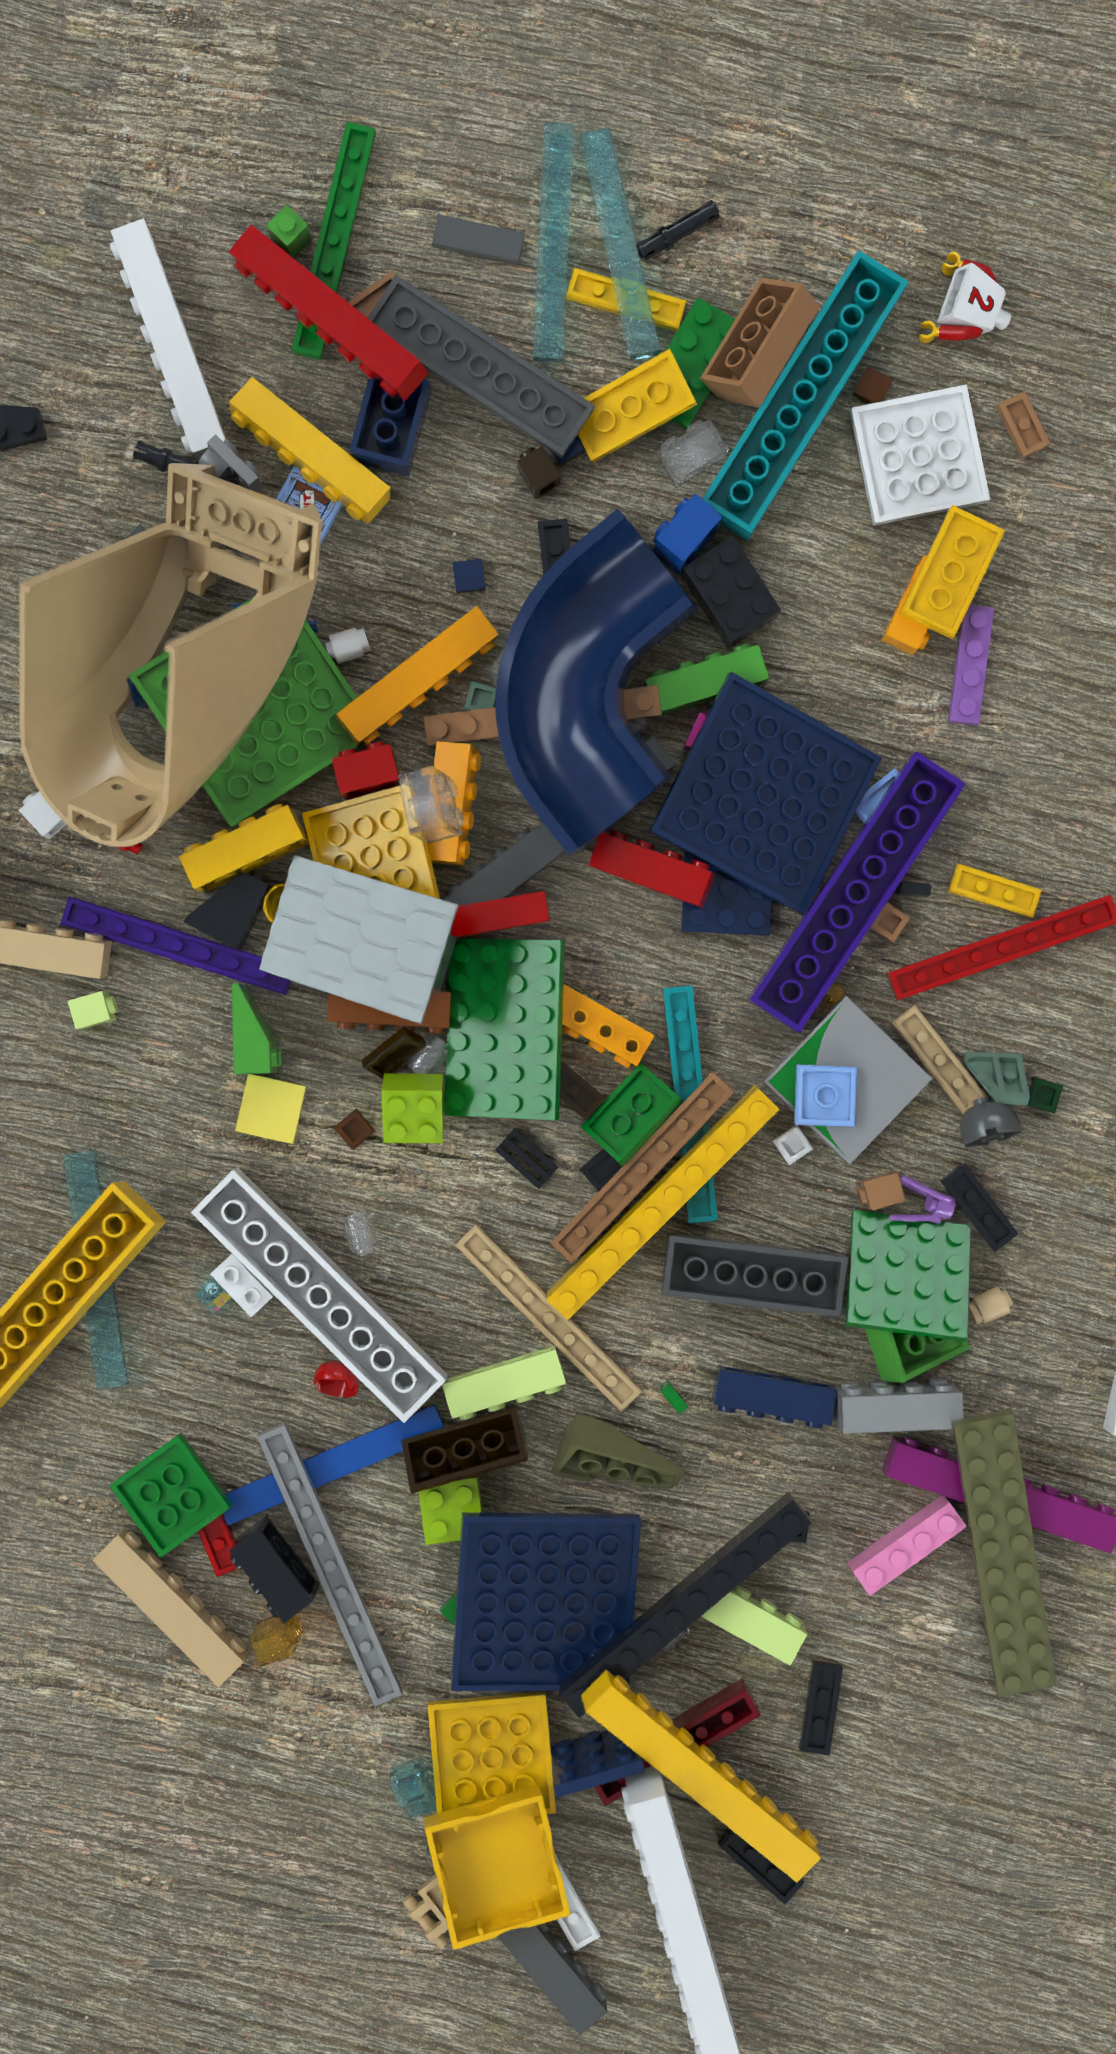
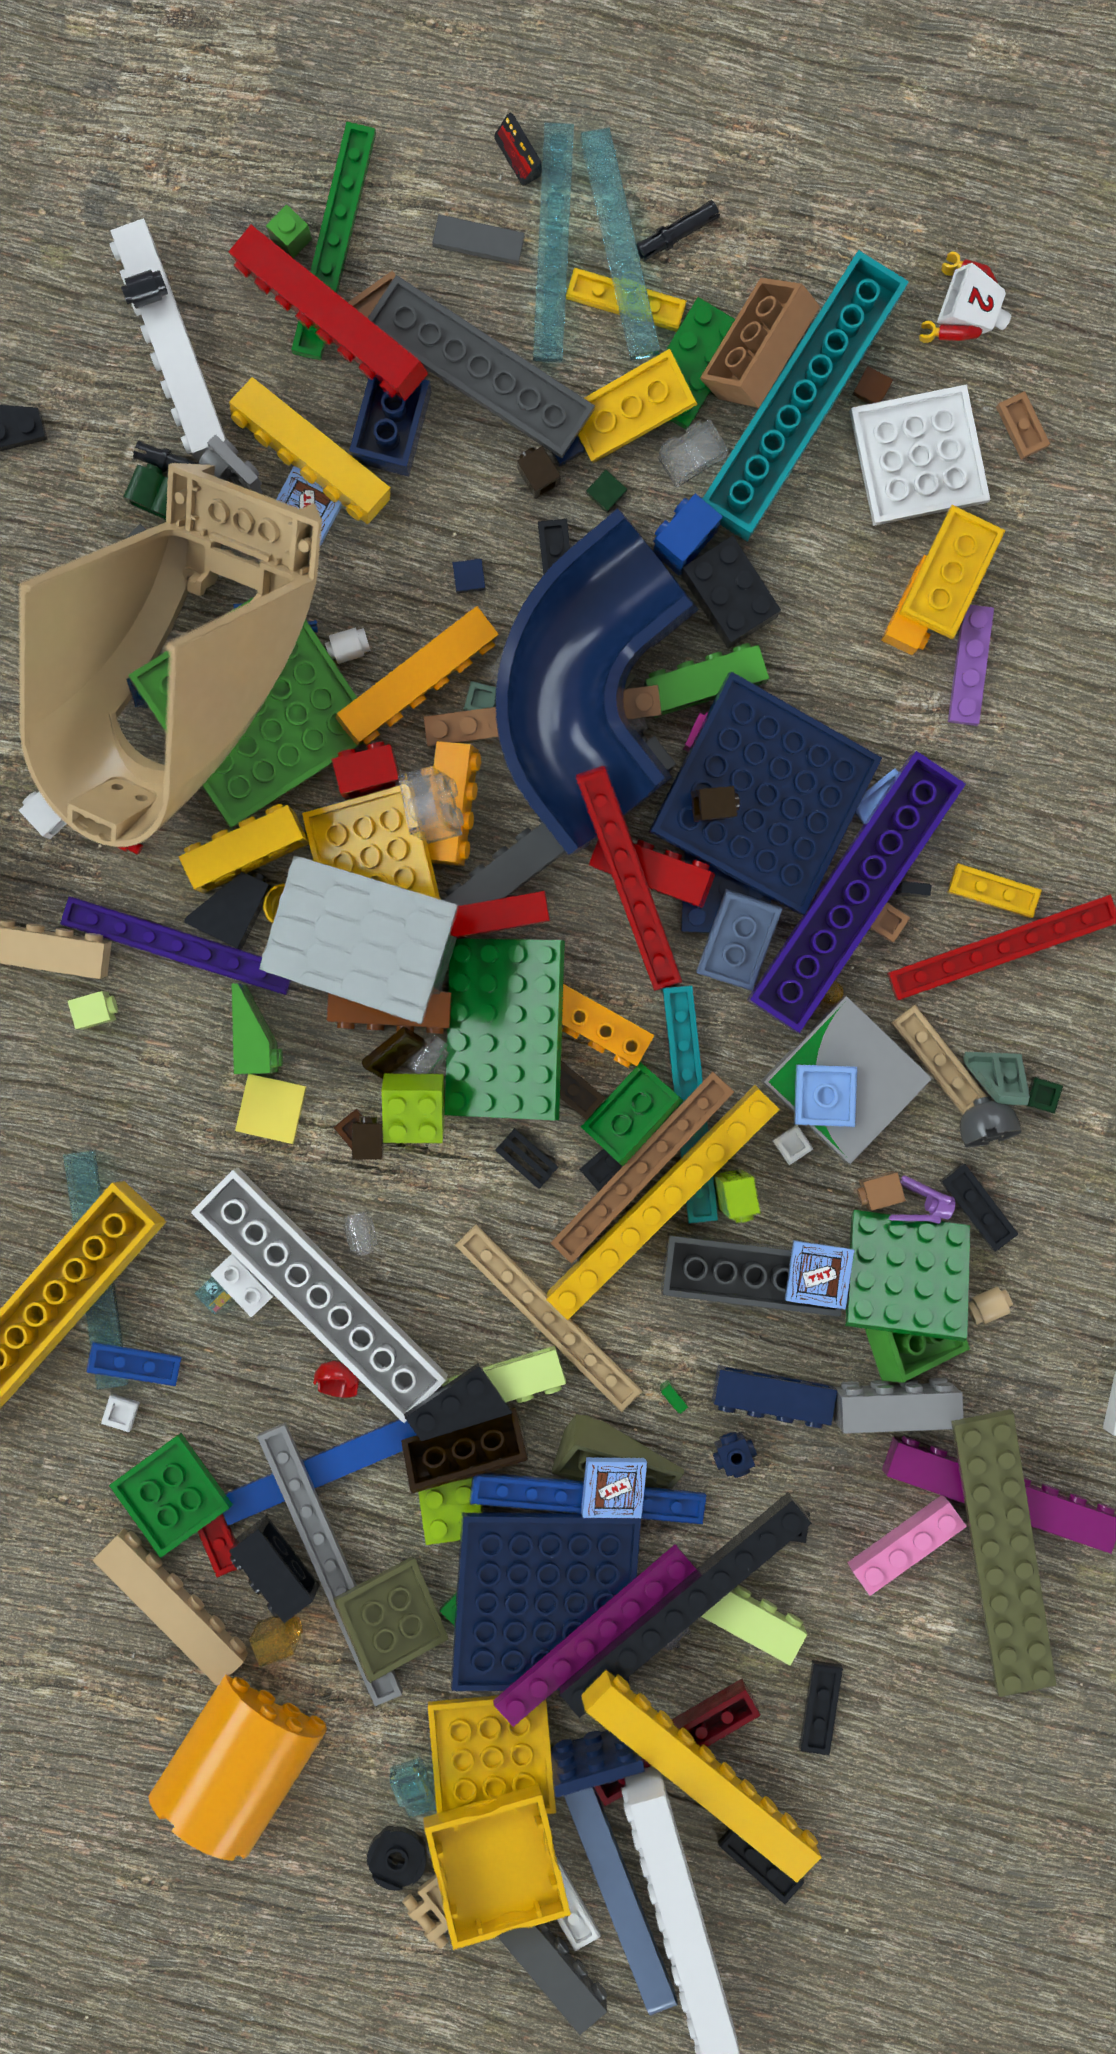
none -> blue tile [86,1342,182,1386]
none -> white tile [101,1394,140,1432]
none -> black brick [121,269,168,309]
none -> dark green brick [123,464,168,520]
none -> light orange cylinder [148,1675,327,1861]
none -> olive plate [333,1556,449,1683]
none -> dark brown brick [352,1116,384,1160]
none -> black plate [367,1826,427,1891]
none -> black wing [404,1363,512,1441]
none -> blue tile [470,1473,707,1524]
none -> magenta plate [493,1544,696,1727]
none -> slope [494,112,542,186]
none -> sand blue beam [564,1787,678,2016]
none -> red tile [576,765,682,991]
none -> light blue tile [581,1457,647,1518]
none -> dark green tile [586,469,627,513]
none -> dark brown brick [691,786,740,822]
none -> sand blue tile [696,889,783,991]
none -> dark blue brick [712,1432,757,1478]
none -> lime brick [713,1169,760,1223]
none -> tile [785,1240,854,1310]

